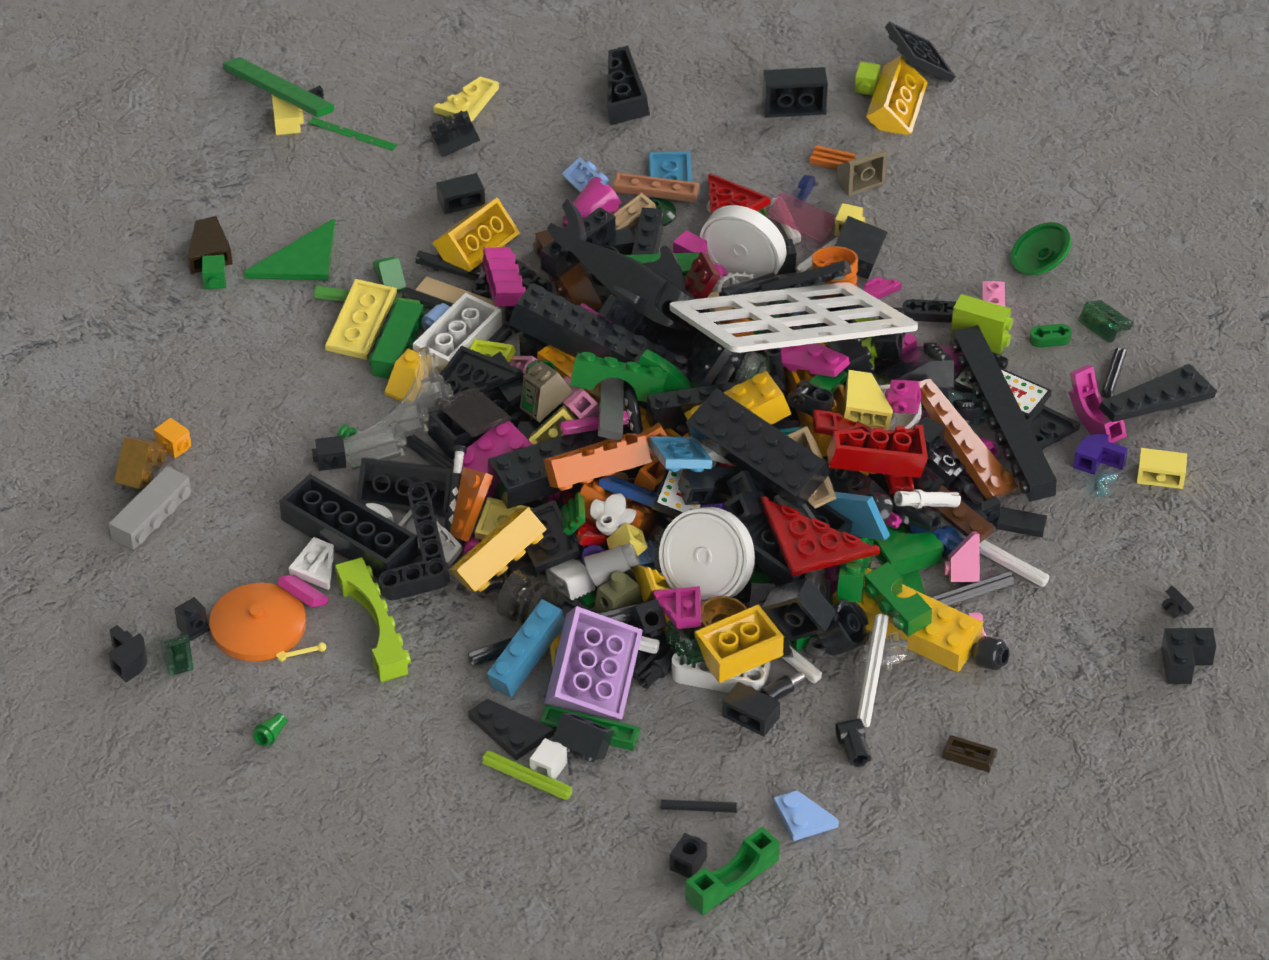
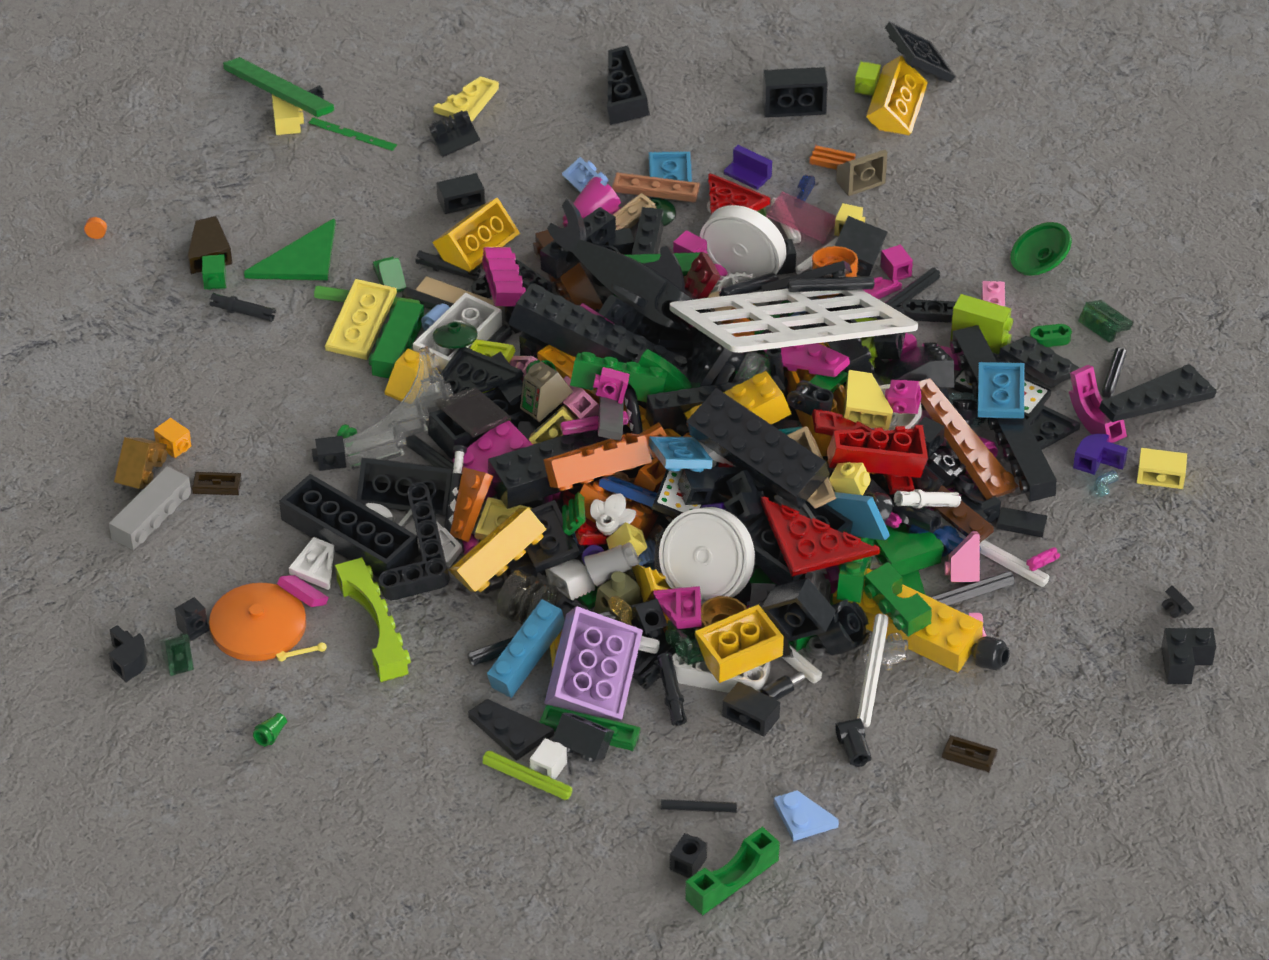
none -> orange tile [84,217,107,239]
none -> dark brown tile [192,472,242,495]
none -> black pin [209,293,276,322]
none -> dark green dish [433,322,478,349]
none -> dark pink brick [593,367,630,404]
none -> clear yellow arm [608,596,632,625]
none -> black pin [657,653,687,726]
none -> dark purple panel [724,145,772,190]
none -> black axle [788,276,875,292]
none -> light yellow brick [829,462,871,495]
none -> black axle [866,268,940,320]
none -> dark pink brick [880,244,913,281]
none -> dark azure plate [978,362,1024,418]
none -> black plate [999,336,1079,388]
none -> dark pink axle [1026,547,1060,571]

